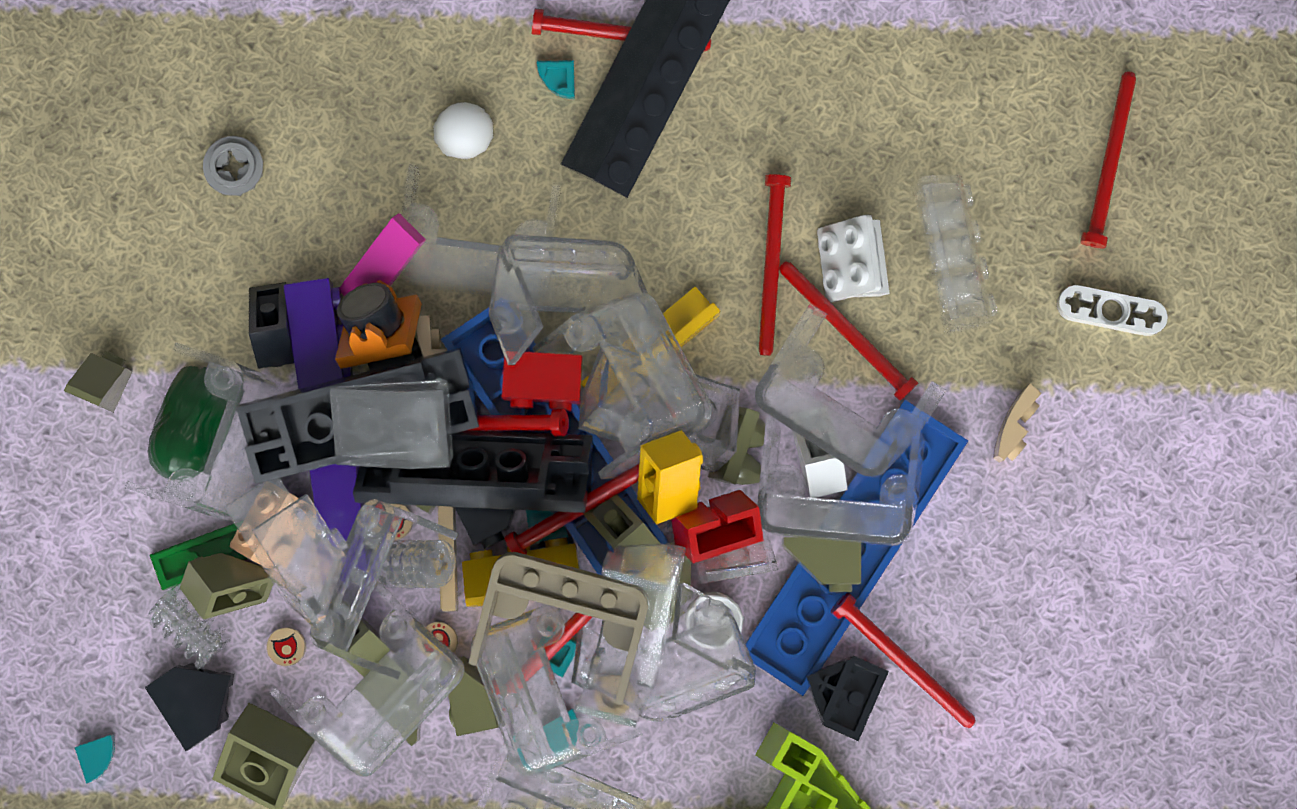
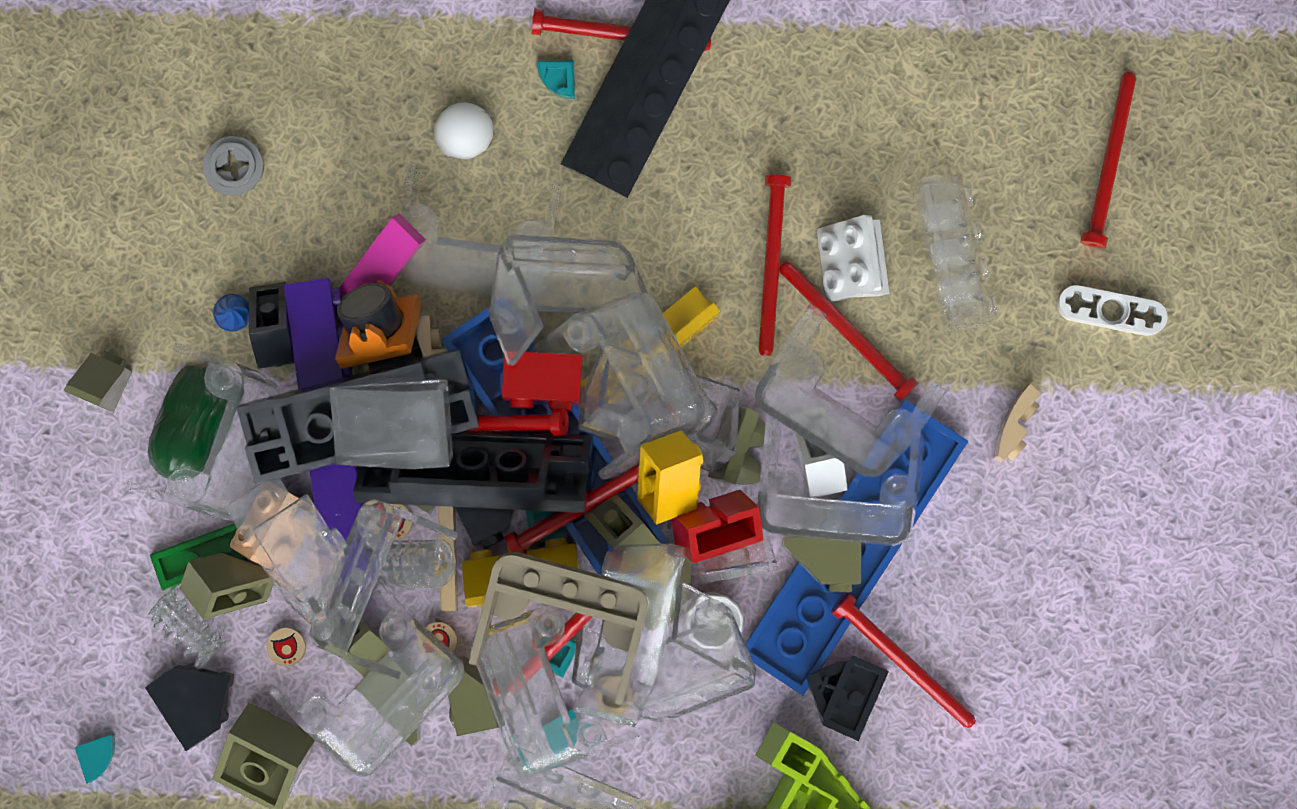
none -> blue plate [213,294,249,332]

